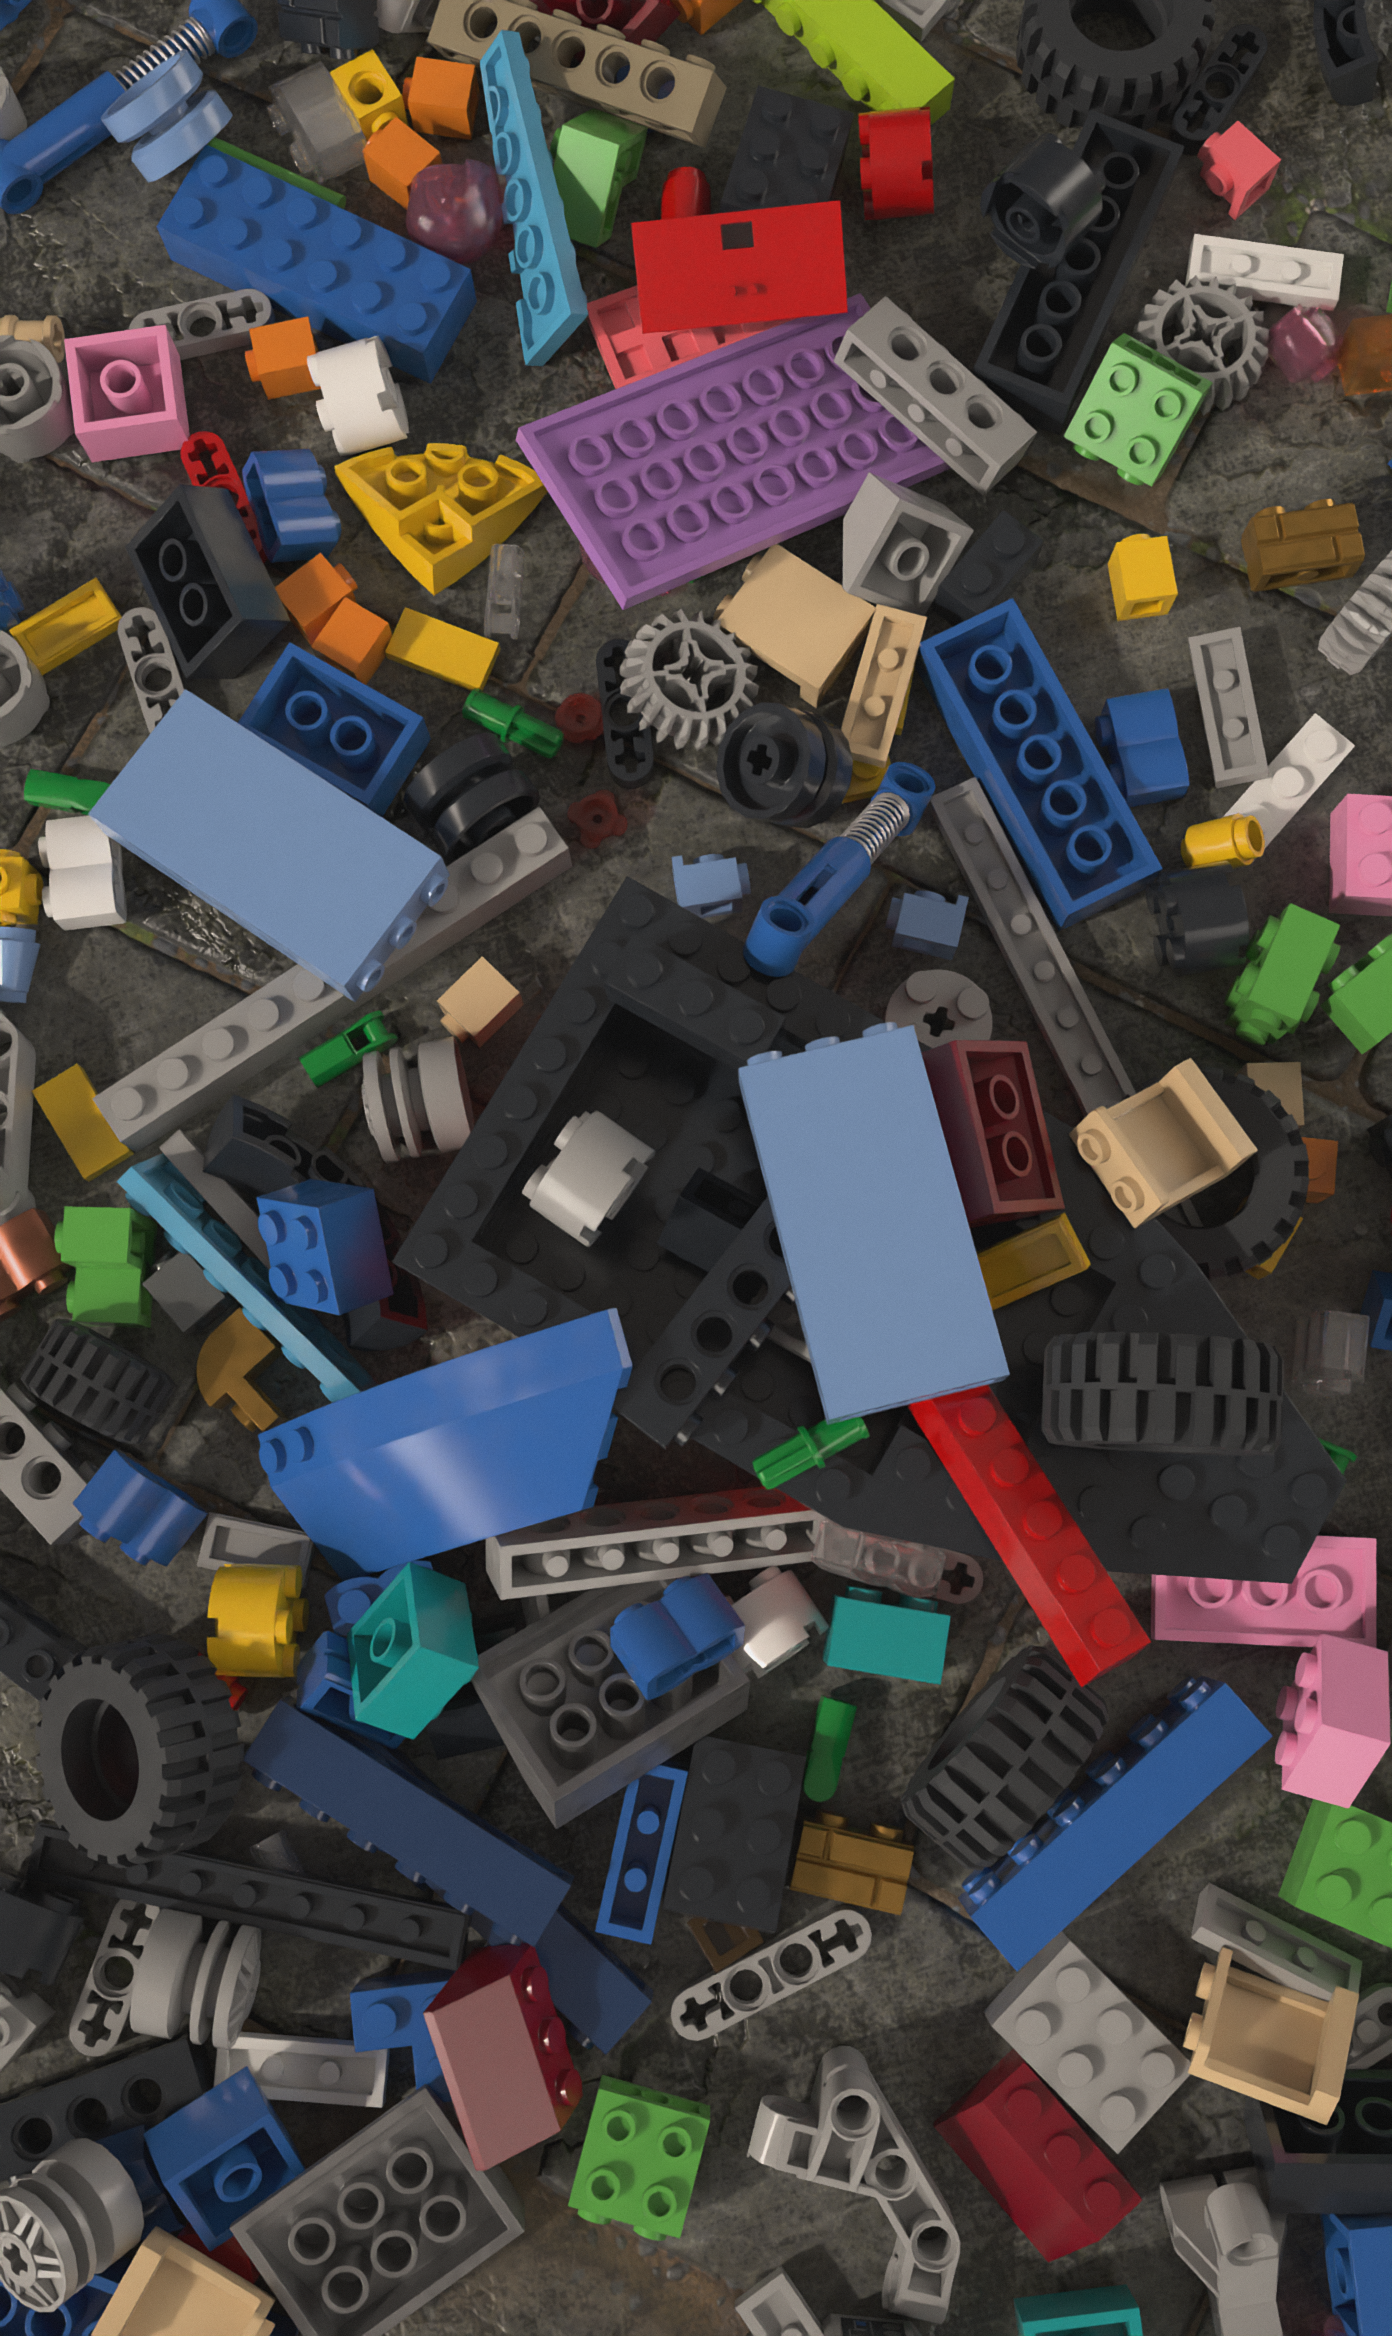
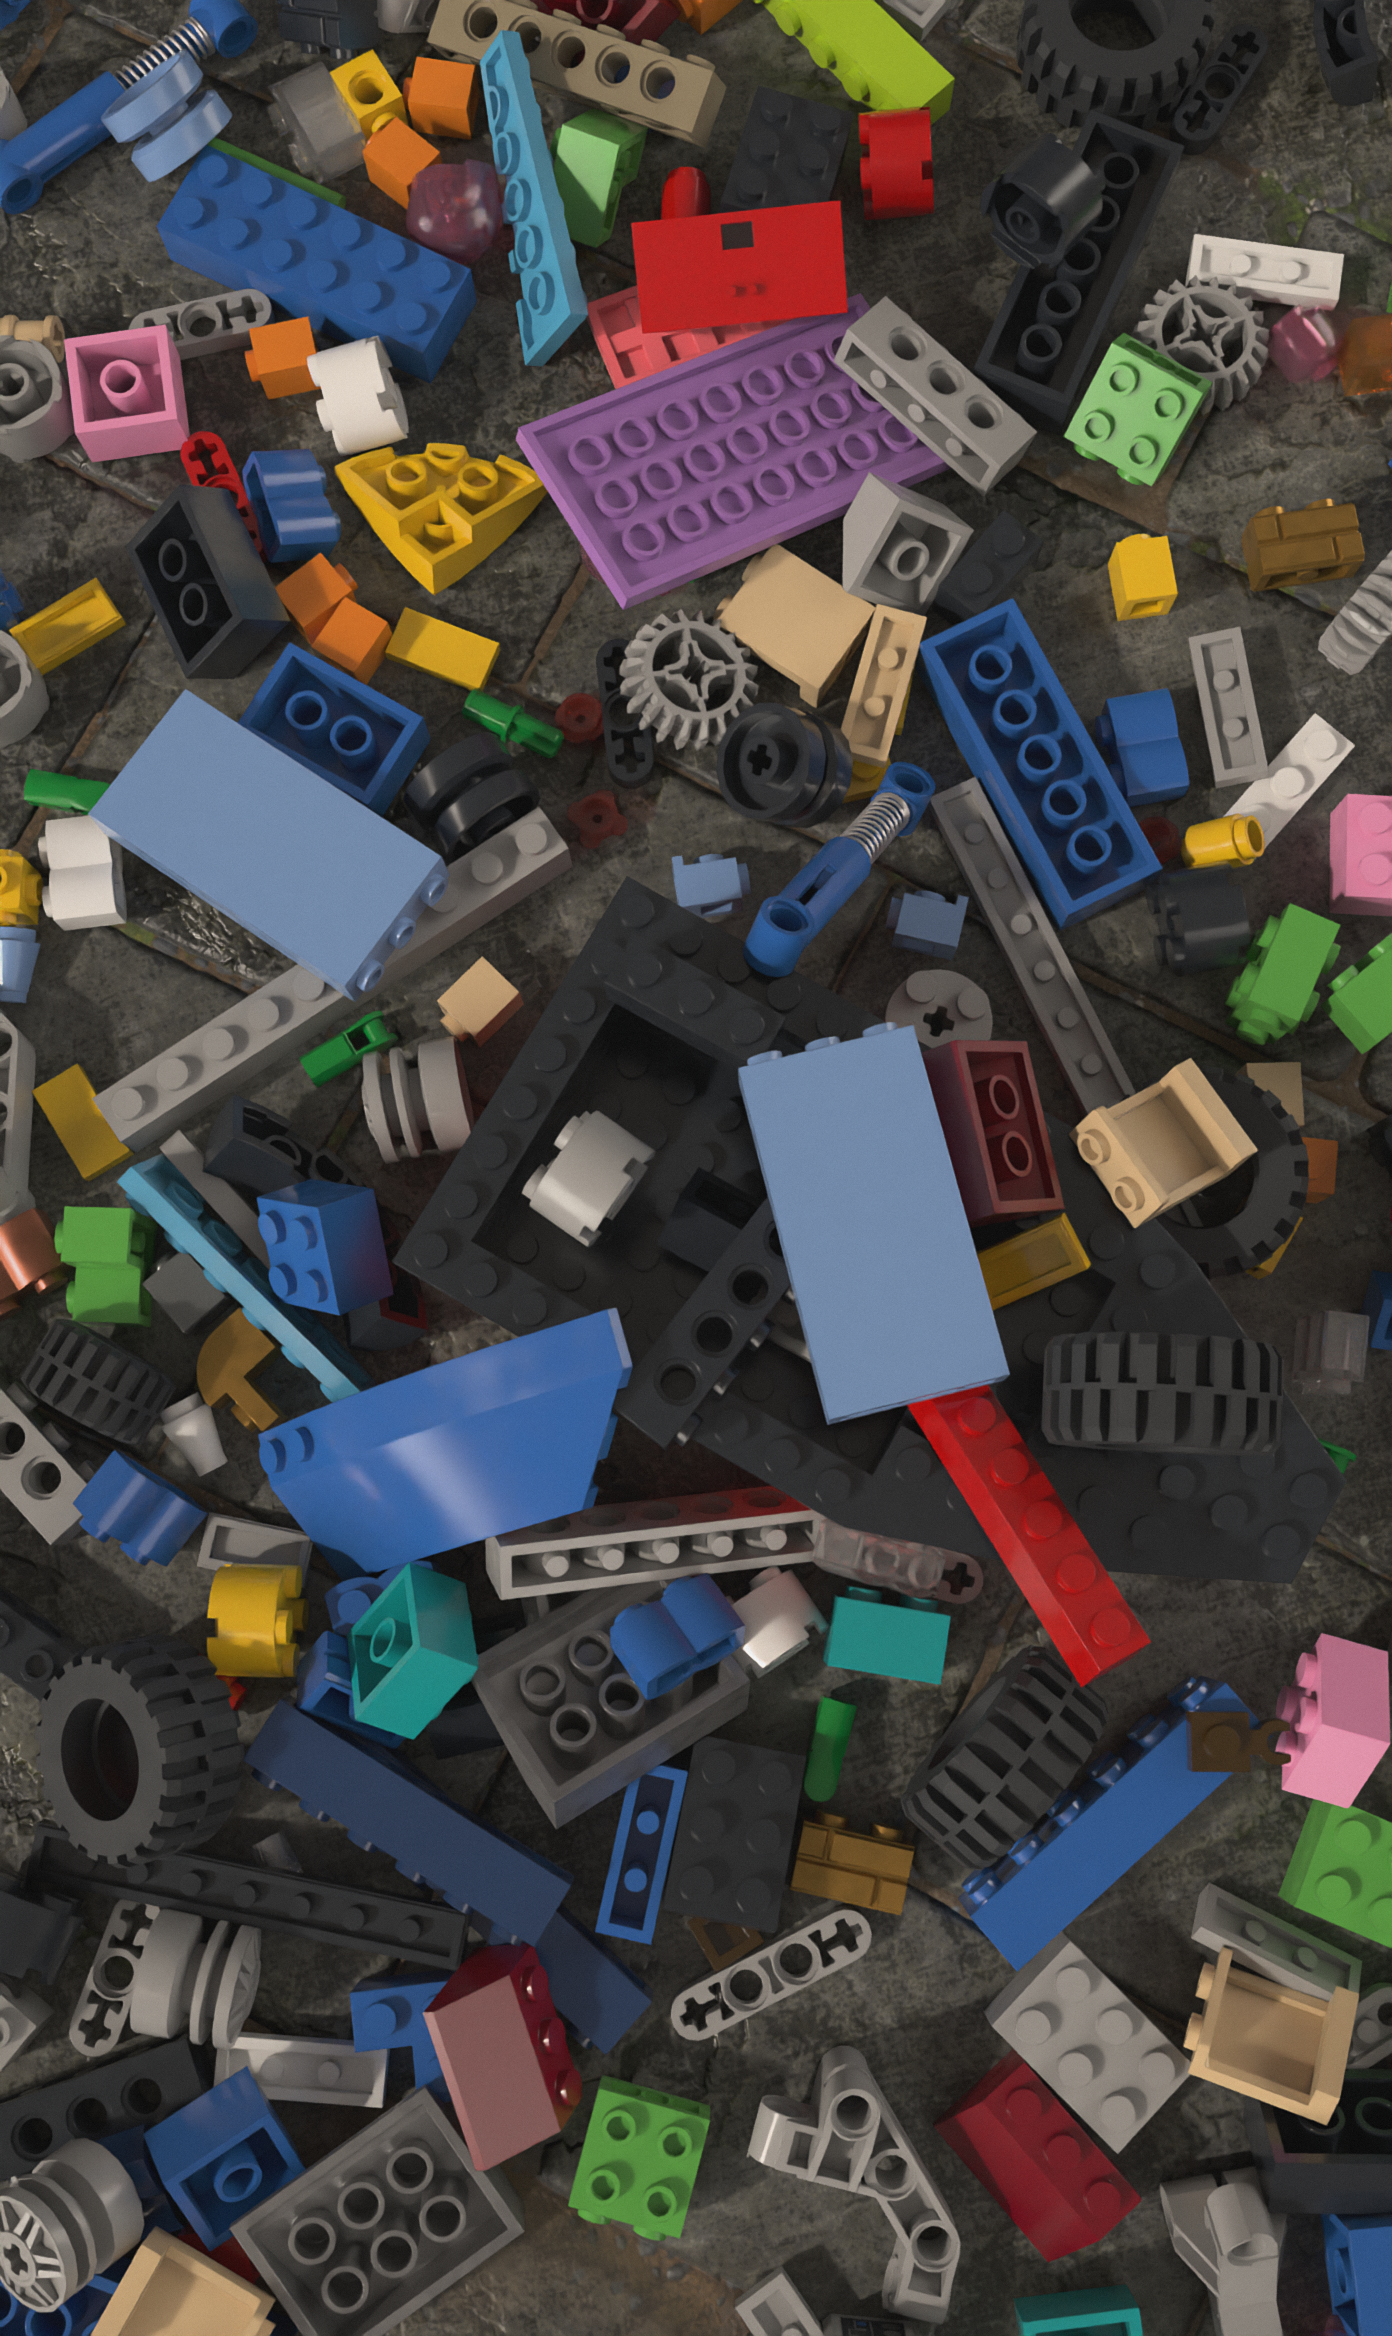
light grey beam [118,607,187,734] -> none
clear bar [484,544,525,640] -> none
green axle [752,1417,870,1490] -> none
bright pink plate [1151,1536,1377,1648] -> none
coral brick [1197,121,1281,220] -> none
none -> white cone [160,1392,228,1477]
none -> clear red plate [1138,816,1182,866]
none -> dark brown plate [1186,1710,1291,1772]

